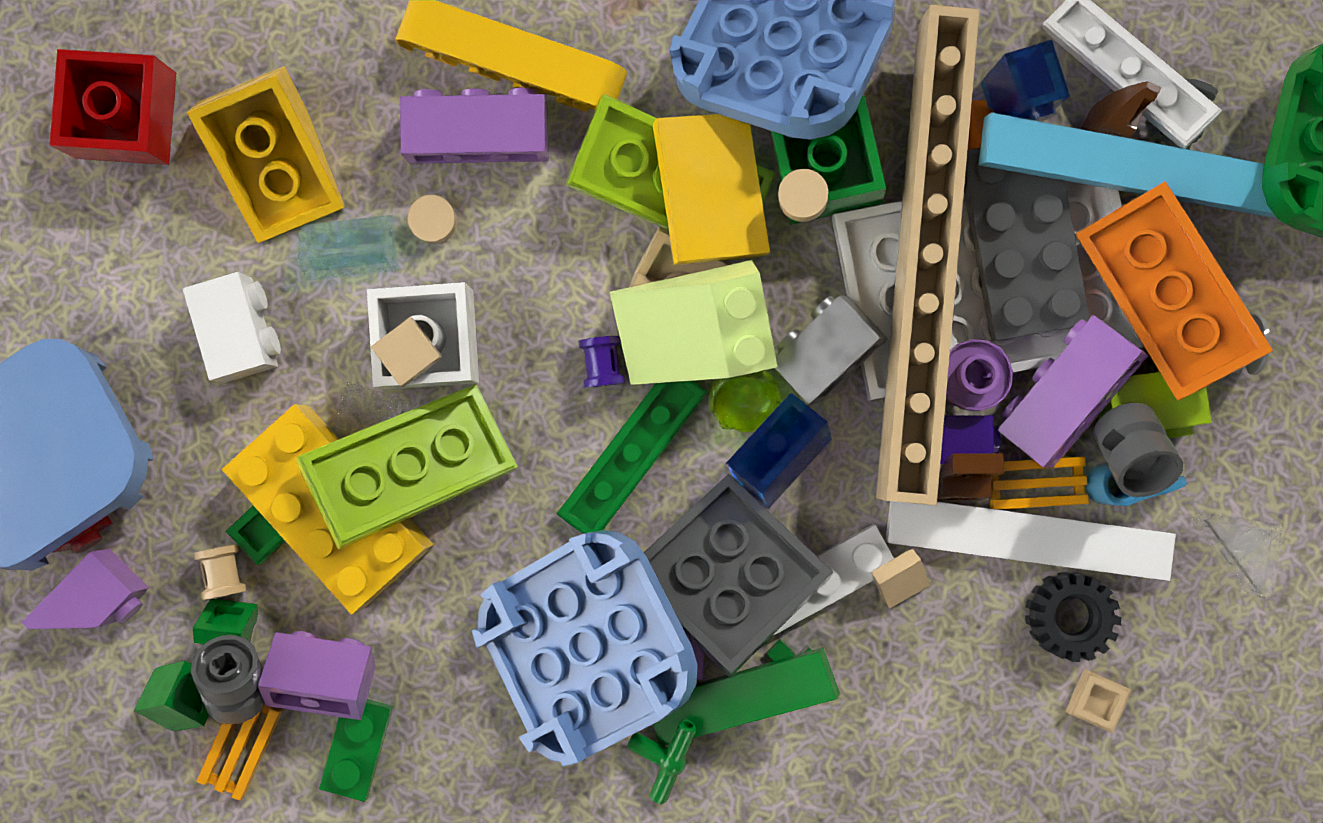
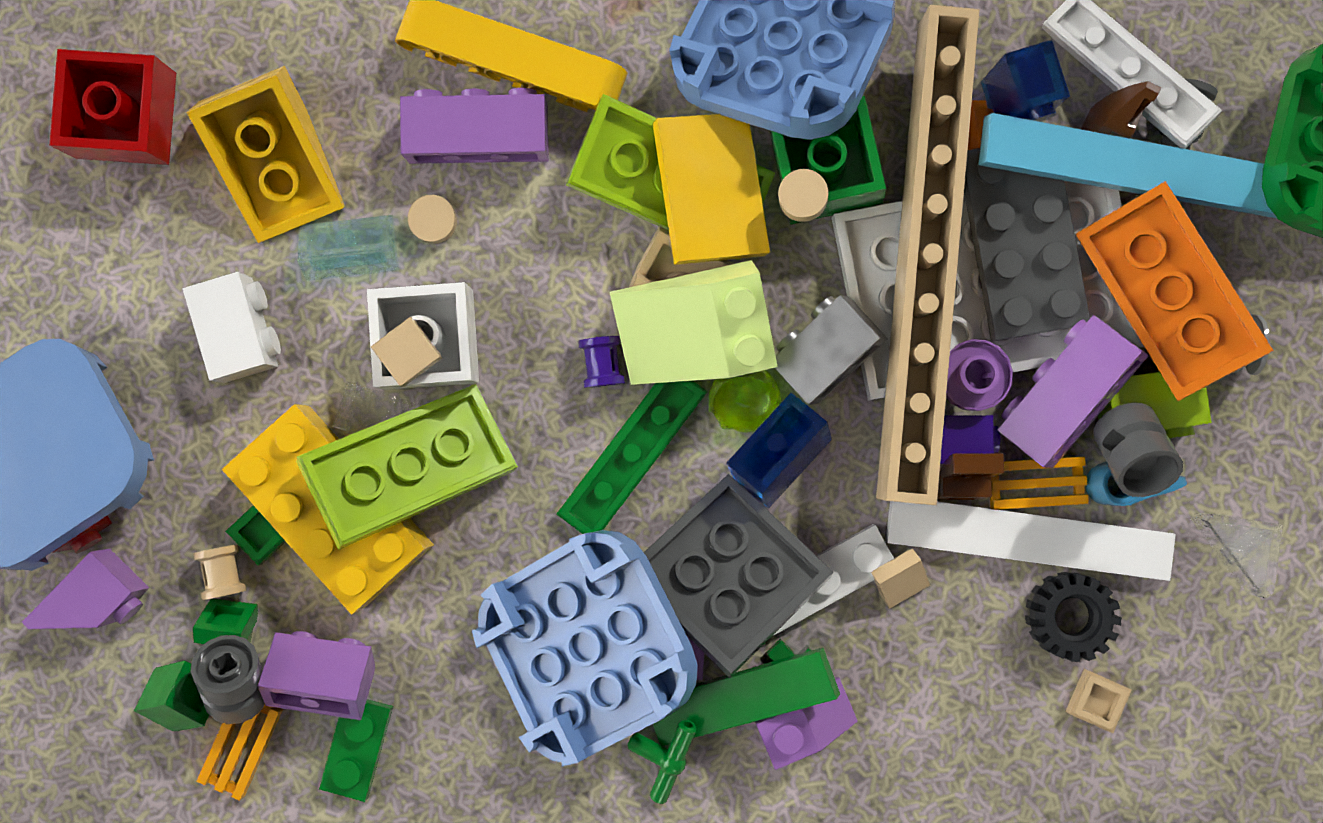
none -> medium lavender slope [755,677,858,770]

